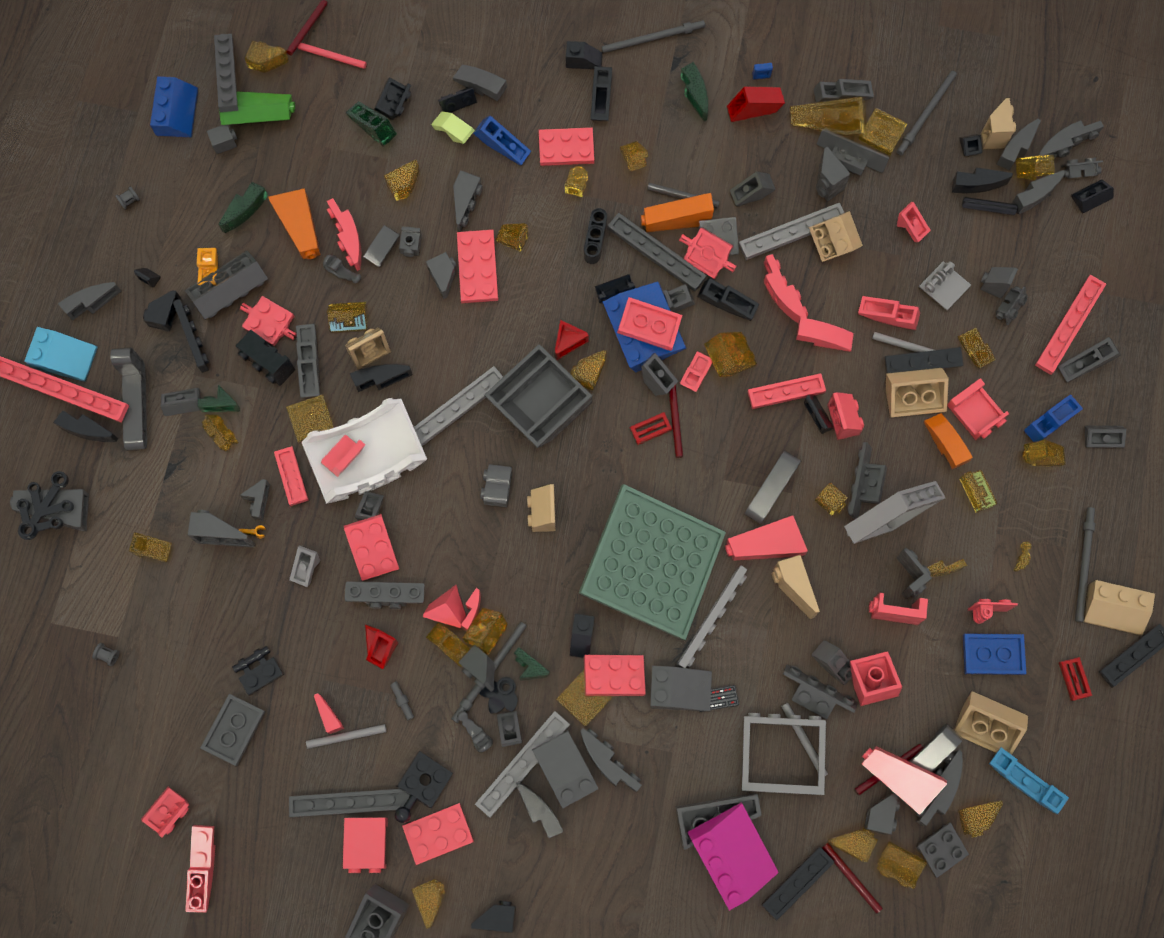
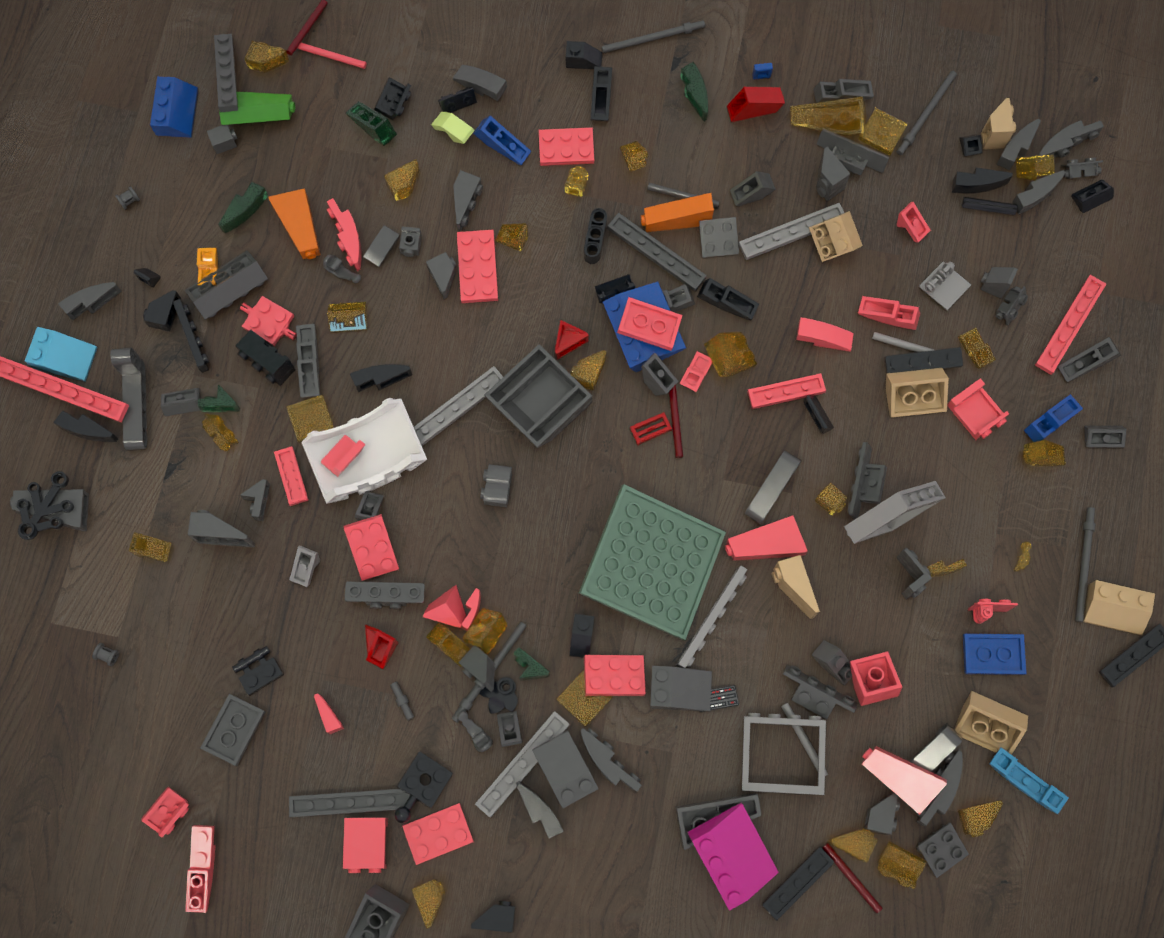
light orange hand [239,525,266,539] -> none
light grey bar [306,724,387,749] -> none
tan slope [345,327,391,370] -> none
tan slope [527,484,556,532] -> none
coral plate [679,228,737,279] -> none
coral slope [764,254,808,324] -> none
coral slope [827,392,864,440] -> none
dark red bar [854,744,923,795] -> none
coral panel [869,593,928,625] -> none
orange slope [924,413,973,469] -> none
clear yellow panel [960,470,997,513] -> none
red tile [1059,657,1092,701] -> none

